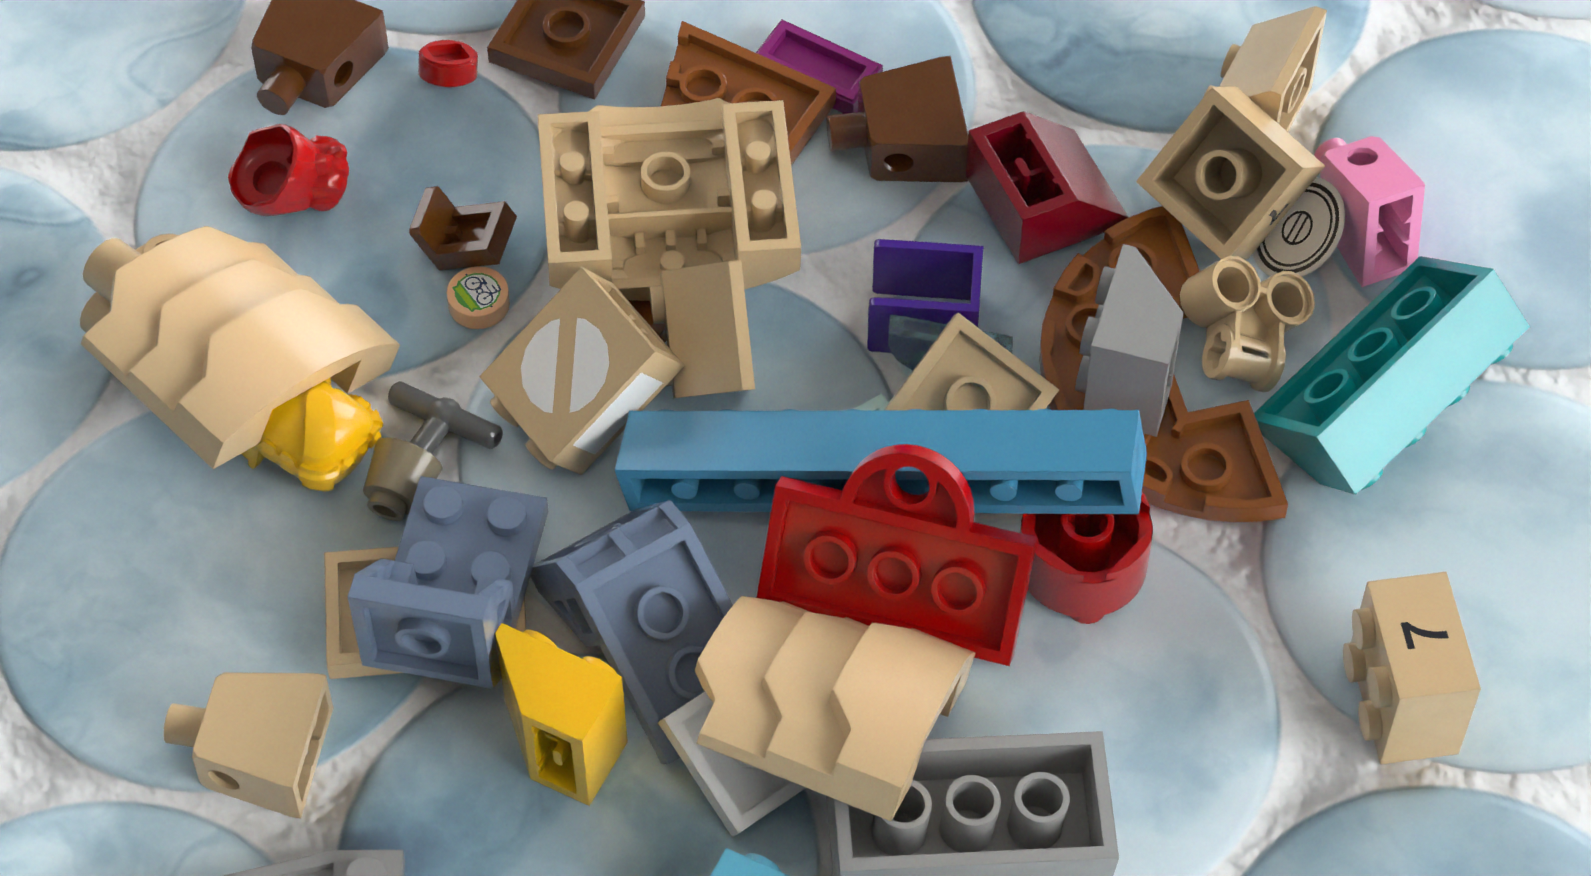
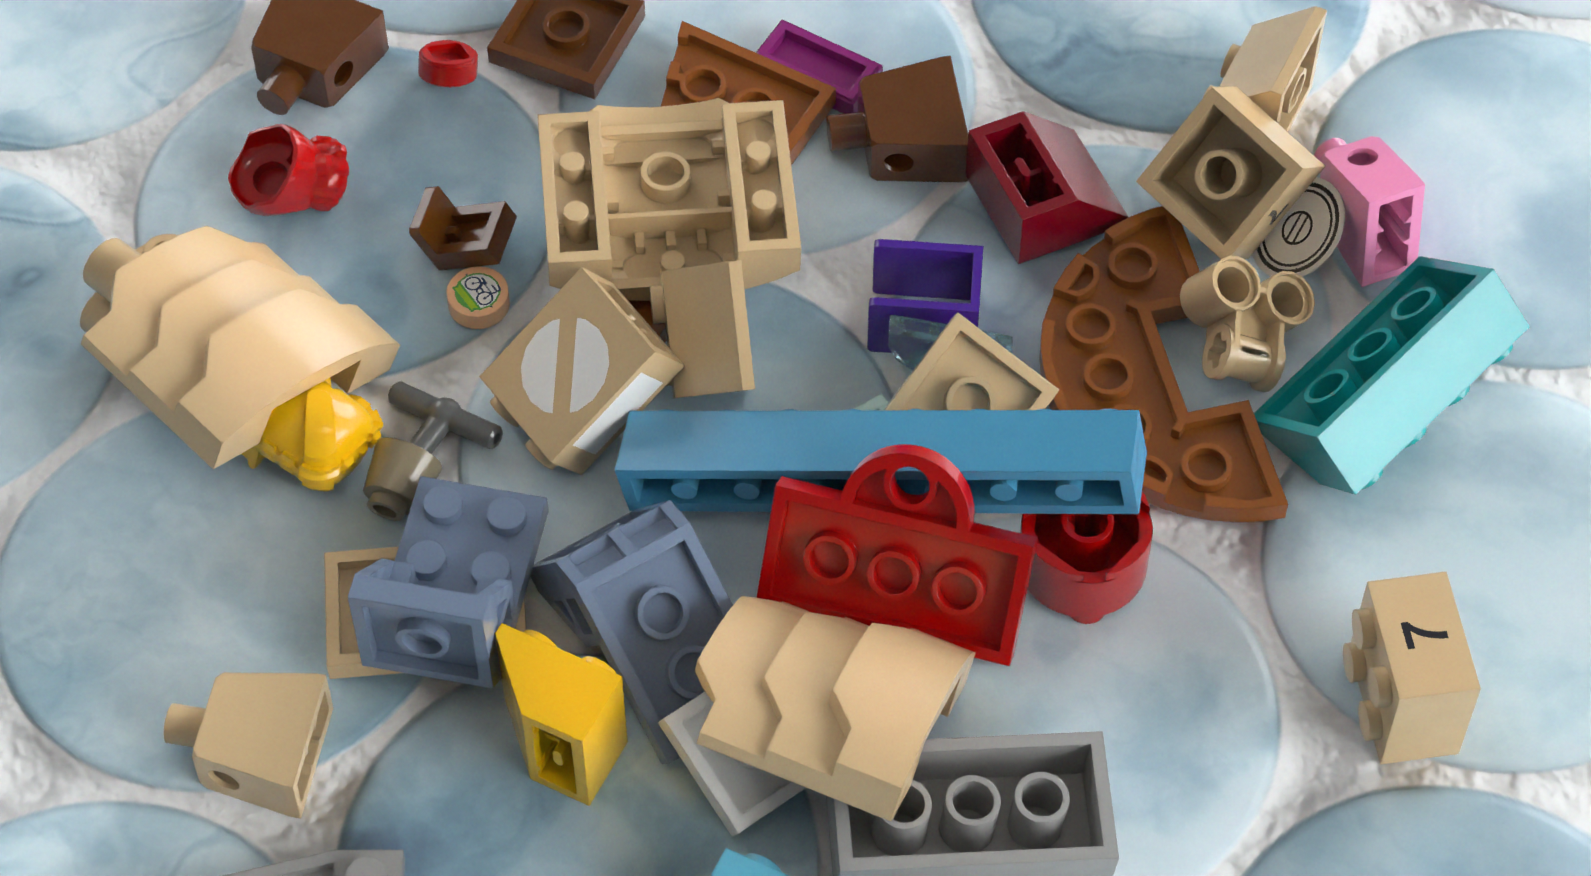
light grey slope [1075,244,1183,437] -> none

